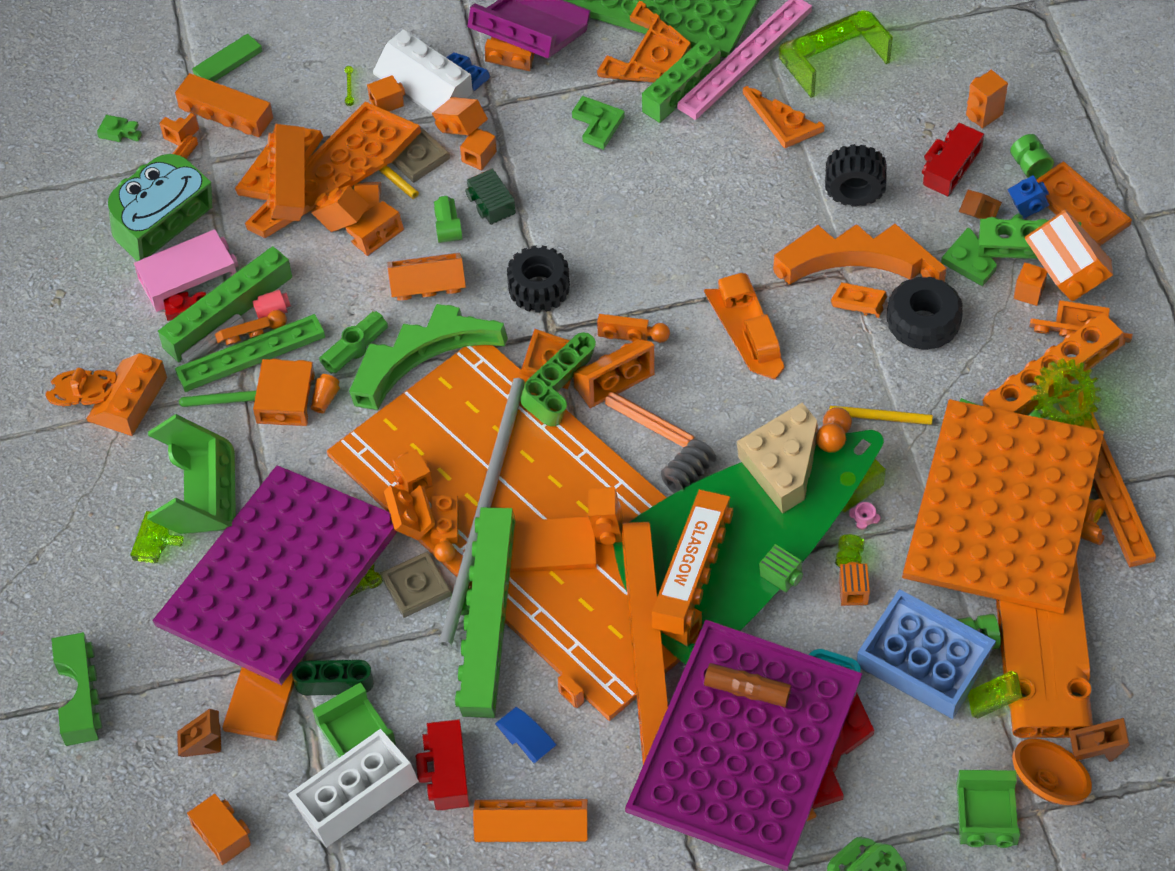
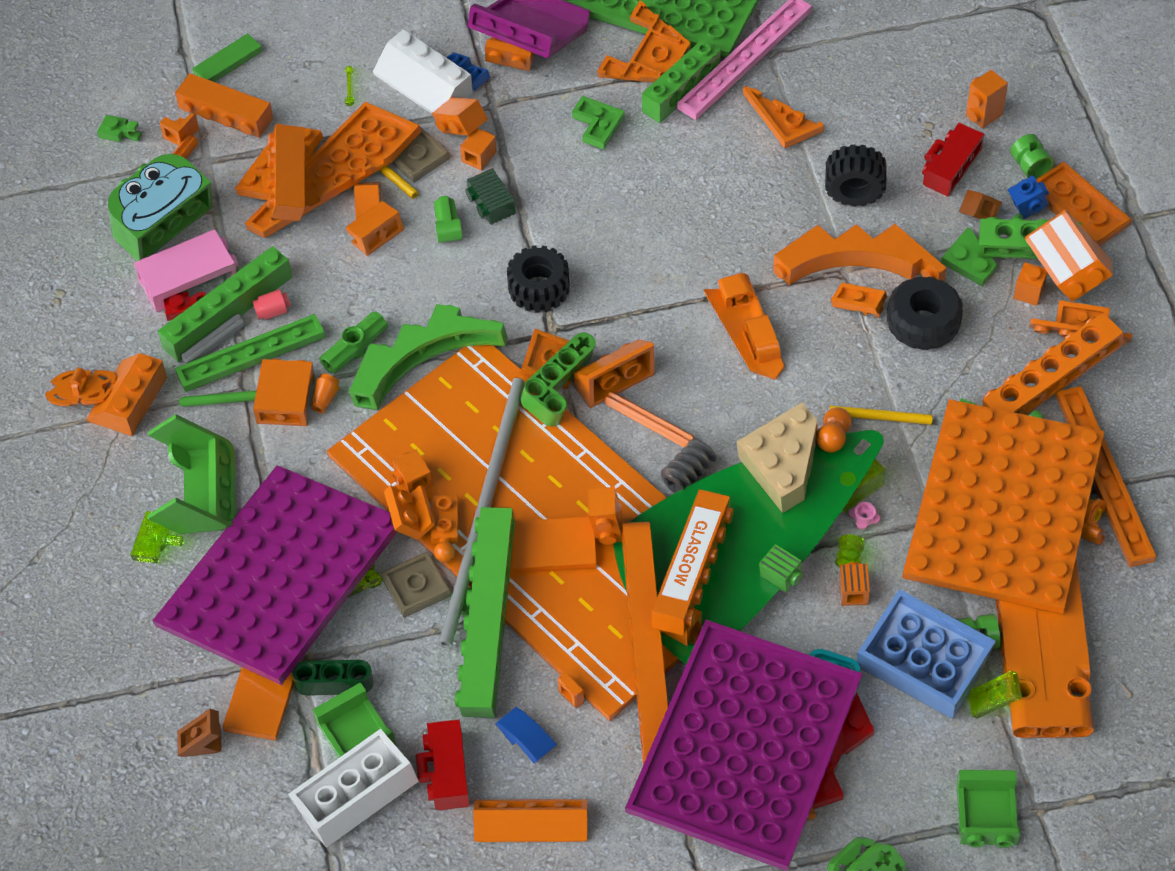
bright green arch [51,632,102,746] -> none
orange brick [187,794,251,865] -> none
orange plate [215,310,287,345] -> none
orange brick [311,185,369,232] -> none
orange brick [367,75,406,112] -> none
orange slope [387,252,466,300] -> none
orange plate [597,314,670,343] -> none
dark orange axle [704,663,792,708] -> none
clear neon green windscreen [779,10,893,98] -> none
orange dish [1012,738,1092,805] -> none
clear neon green gear [1031,359,1102,426] -> none
dark orange slope [1069,718,1130,762] -> none

